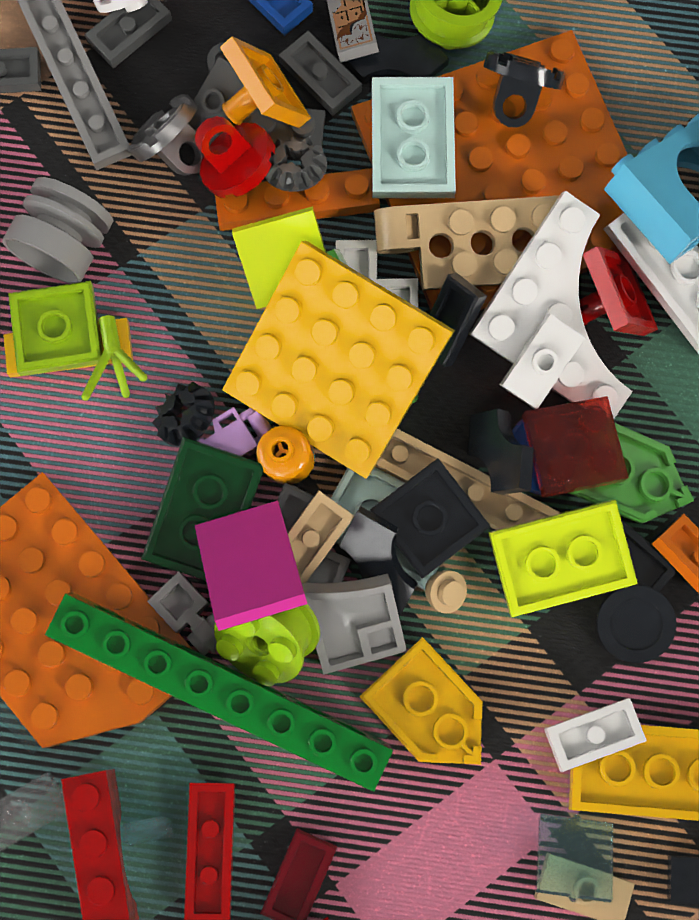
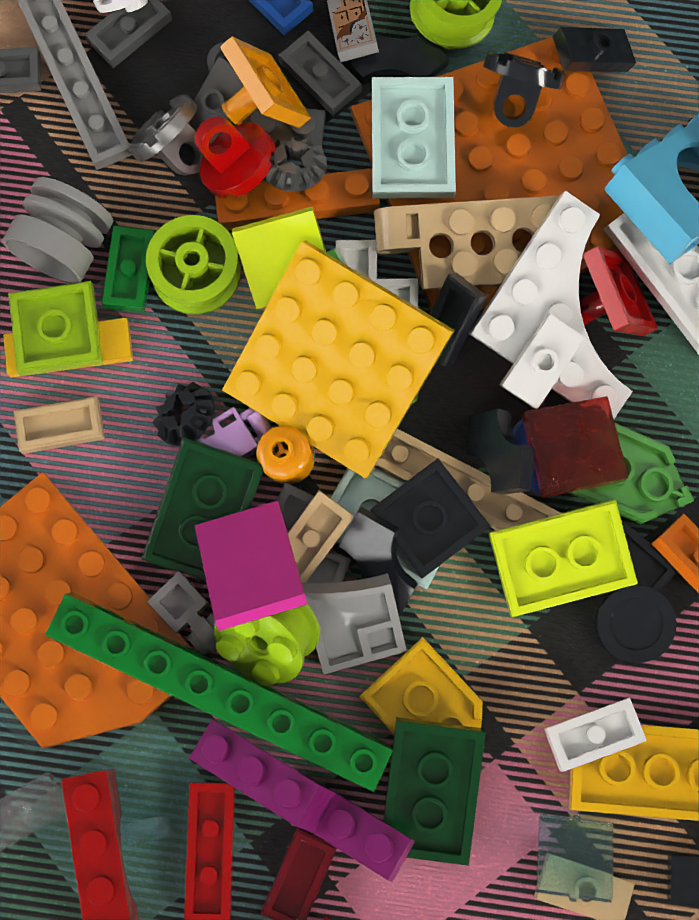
lime plant [81,315,148,401] -> none
tan plate [425,570,467,614] -> none
none -> tan tile [14,396,105,454]
none -> green plate [102,226,155,313]
none -> lime wheel [146,215,241,315]
none -> magenta bracket [189,719,415,882]
none -> dark green plate [383,717,486,866]
none -> black plate [552,27,636,72]

